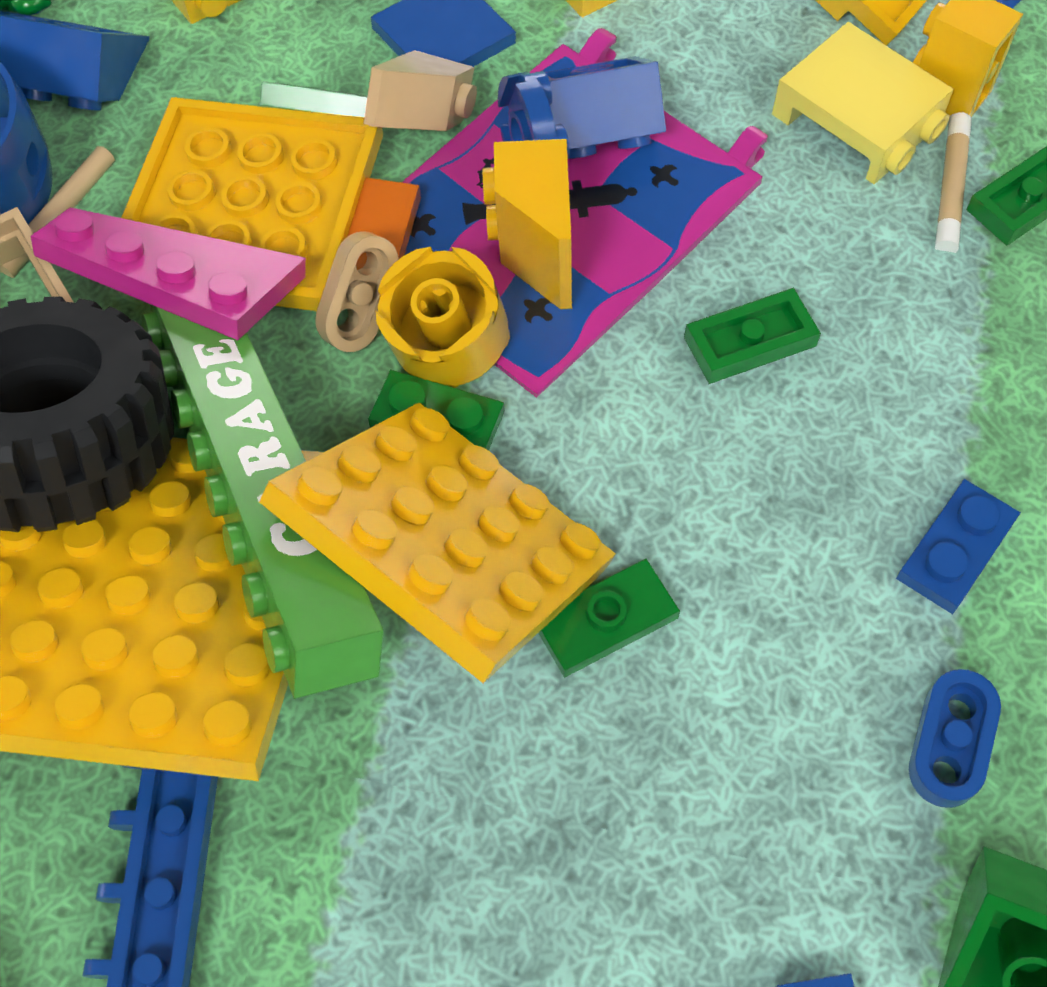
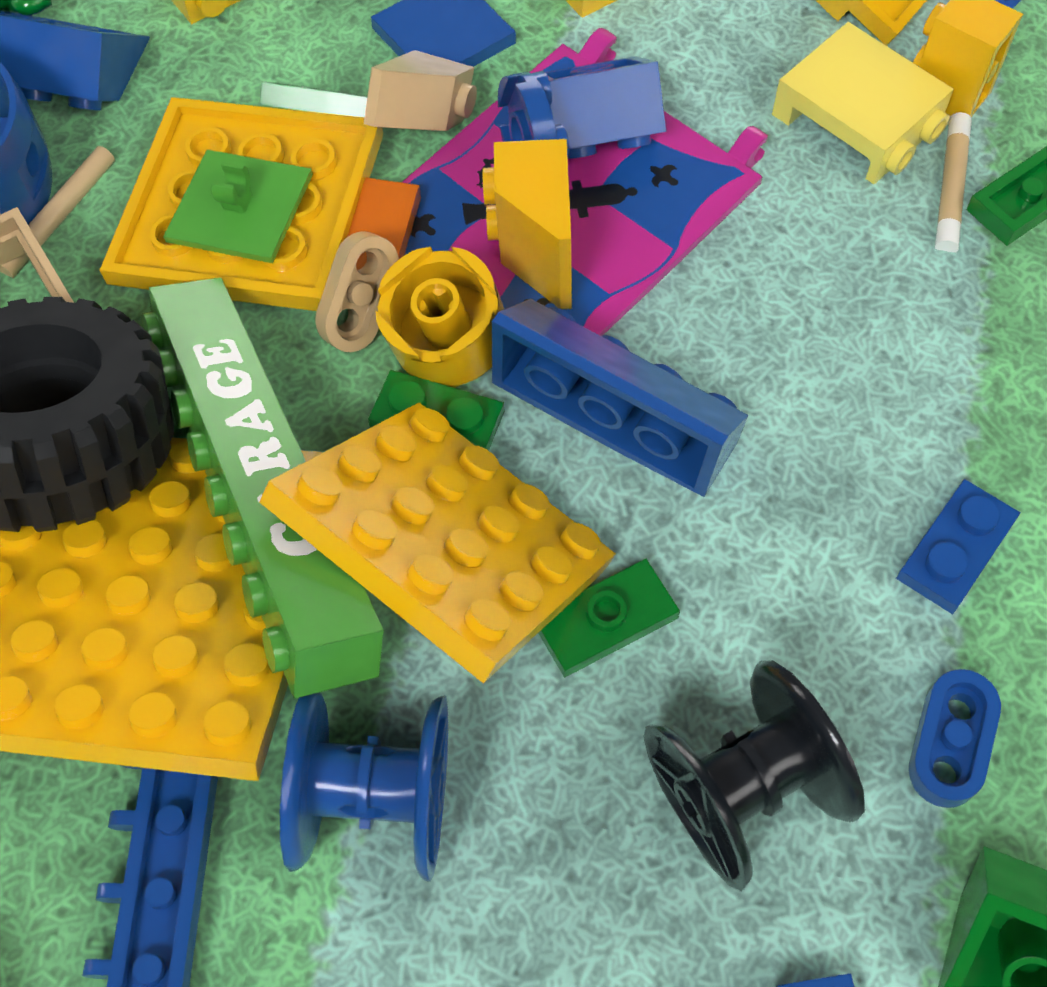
dark pink wing [31,207,306,340] -> none
green plate [684,287,821,384] -> none
none -> bright green piece [163,150,313,263]
none -> blue piece [280,692,448,882]
none -> blue slope [492,299,748,497]
none -> black piece [643,660,865,891]

